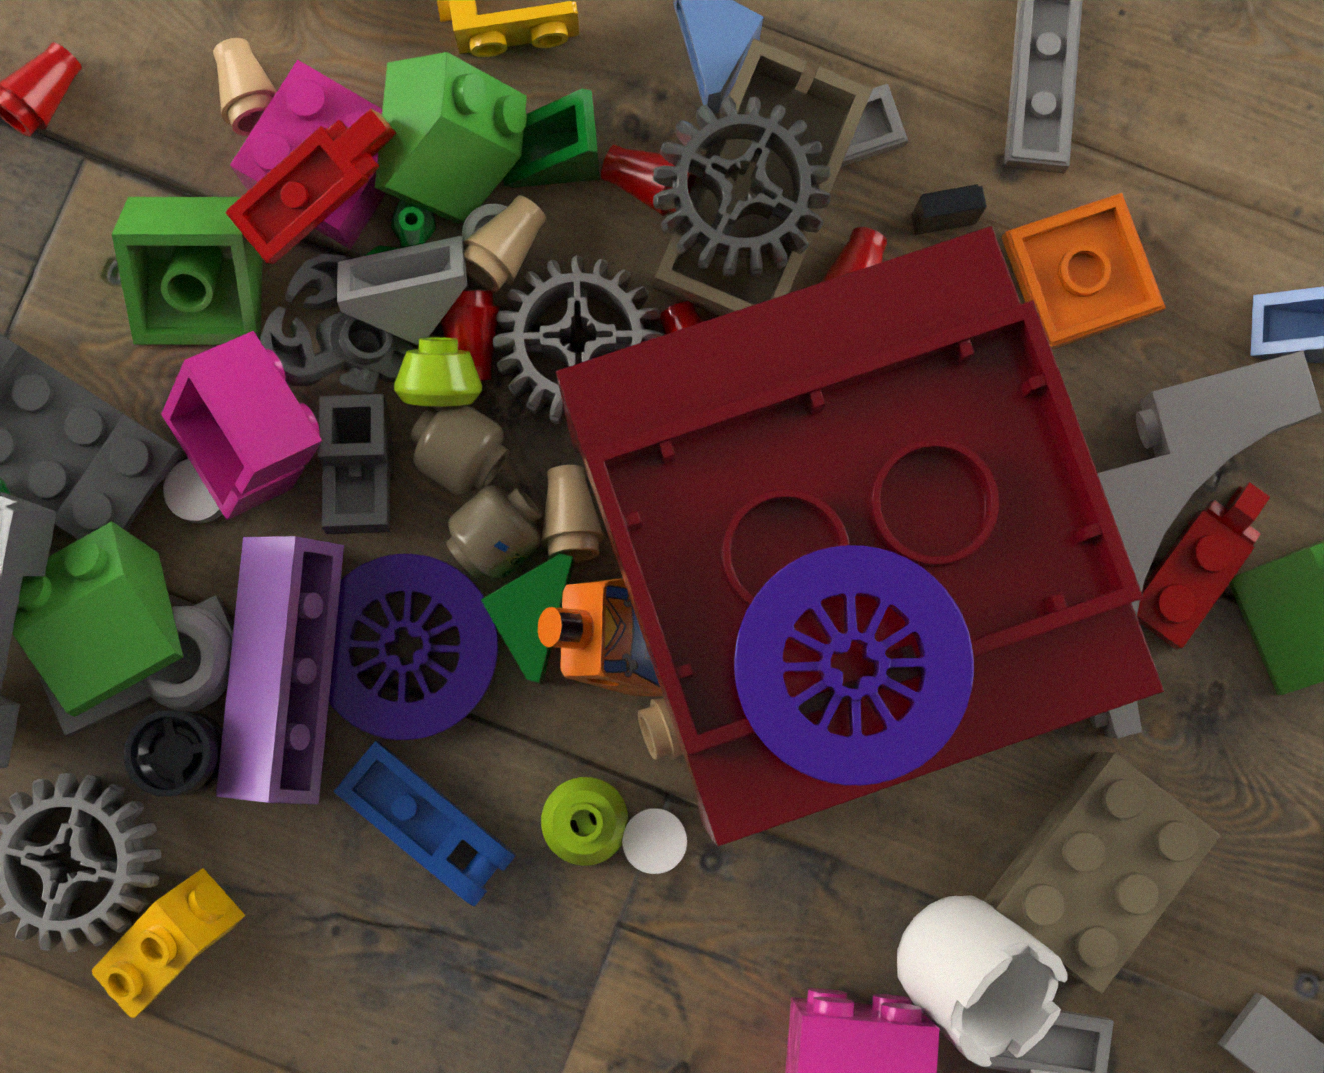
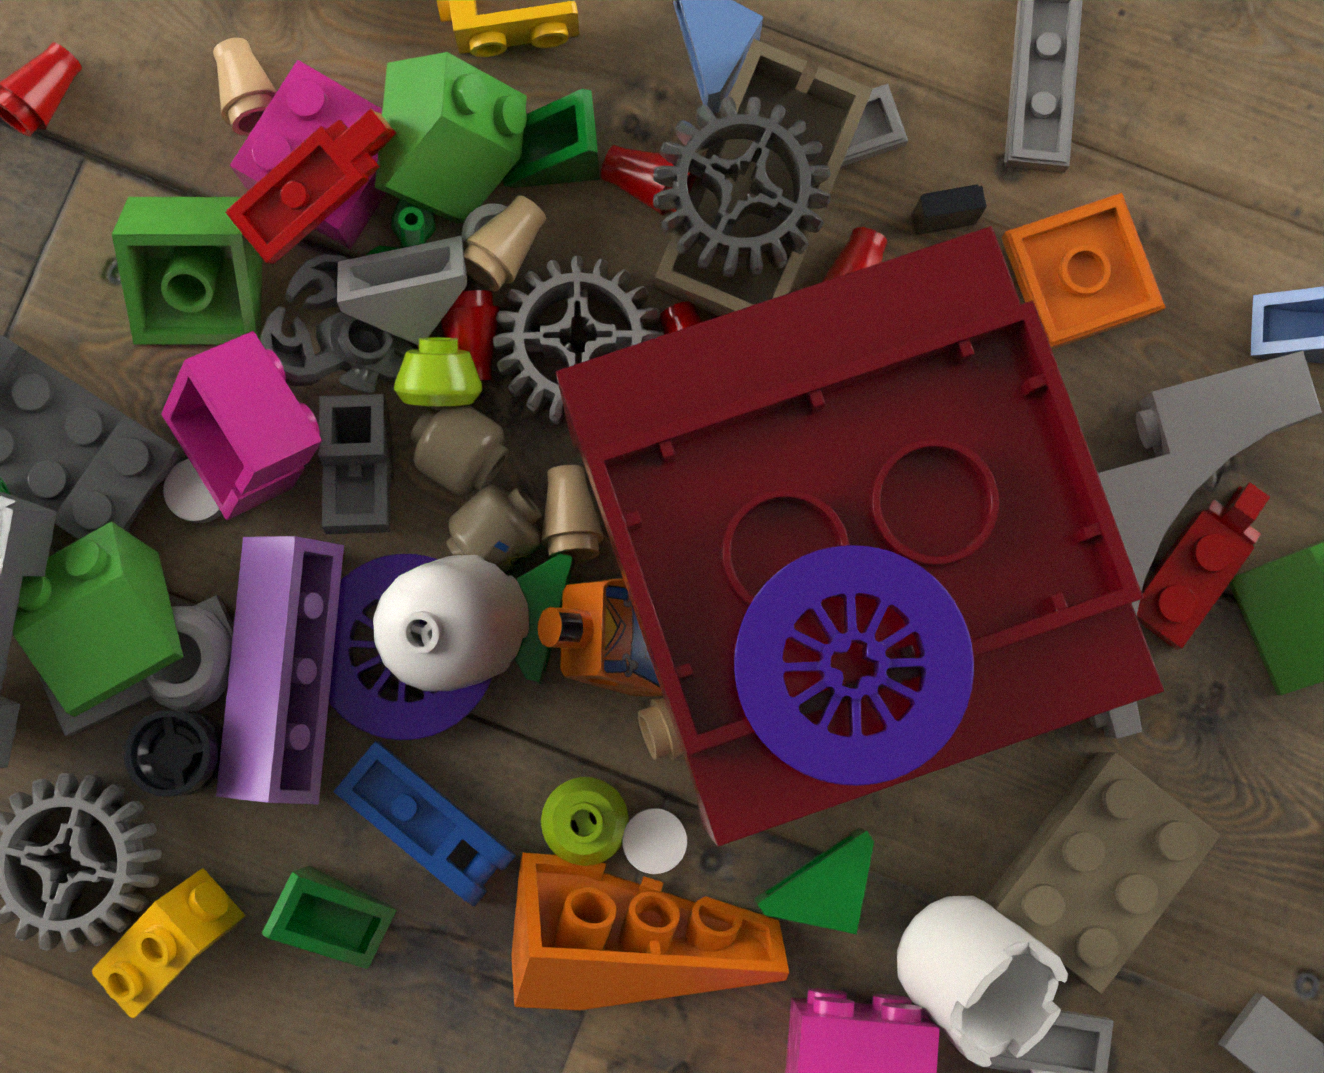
none -> green slope [262,866,397,969]
none -> white cylinder [373,555,529,691]
none -> orange wedge [511,852,789,1011]
none -> green slope [754,828,874,935]

